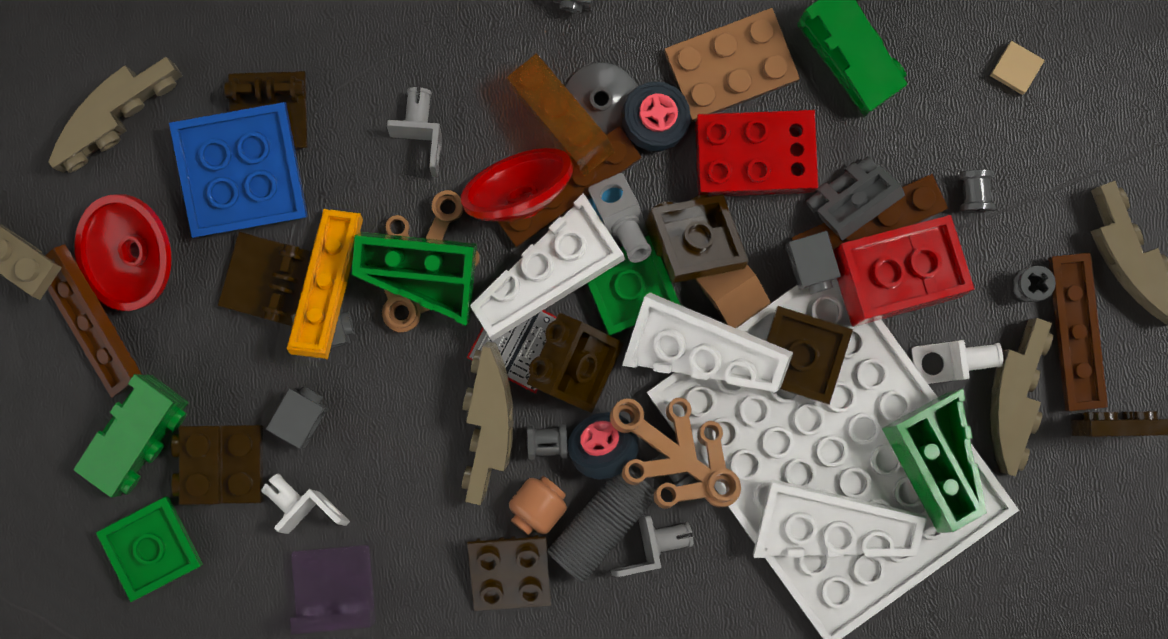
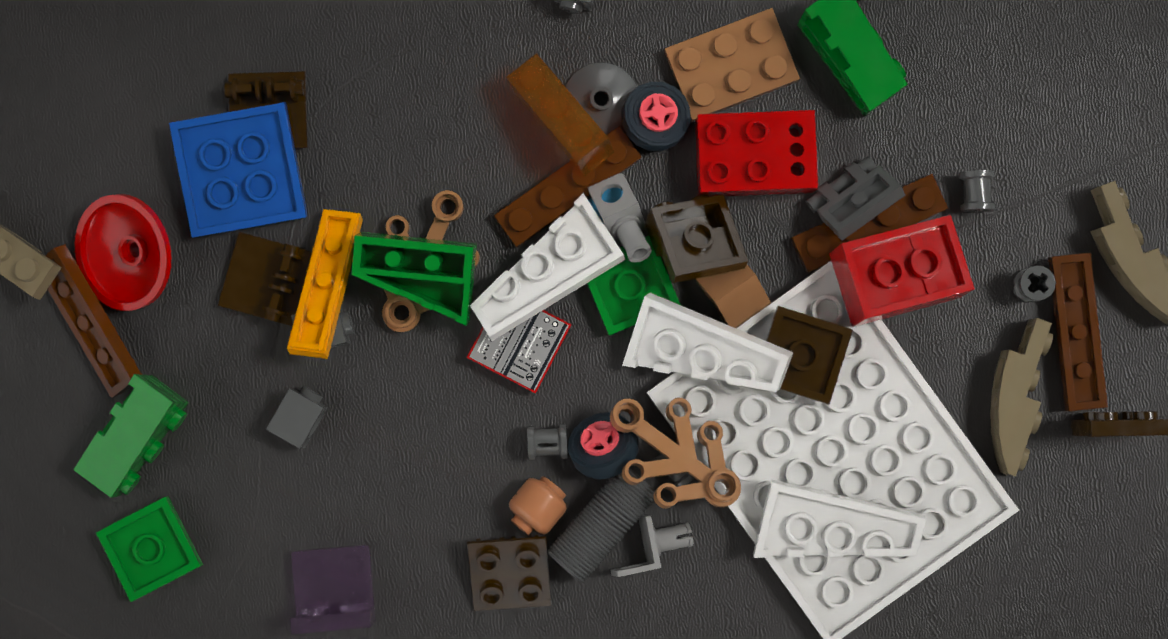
dark tan slope [48,57,183,173] -> none
dark brown plate [171,425,263,505] -> none
white bracket [261,474,350,534] -> none
light grey bracket [387,87,442,177] -> none
red dish [461,148,573,221] -> none
dark tan slope [462,341,514,505] -> none
dark brown plate [527,312,624,413] -> none
dark grey brick [785,231,841,294] -> none
green wedge [882,388,987,533] -> none
white bracket [911,340,1003,384] -> none
tan tile [990,41,1045,95] -> none

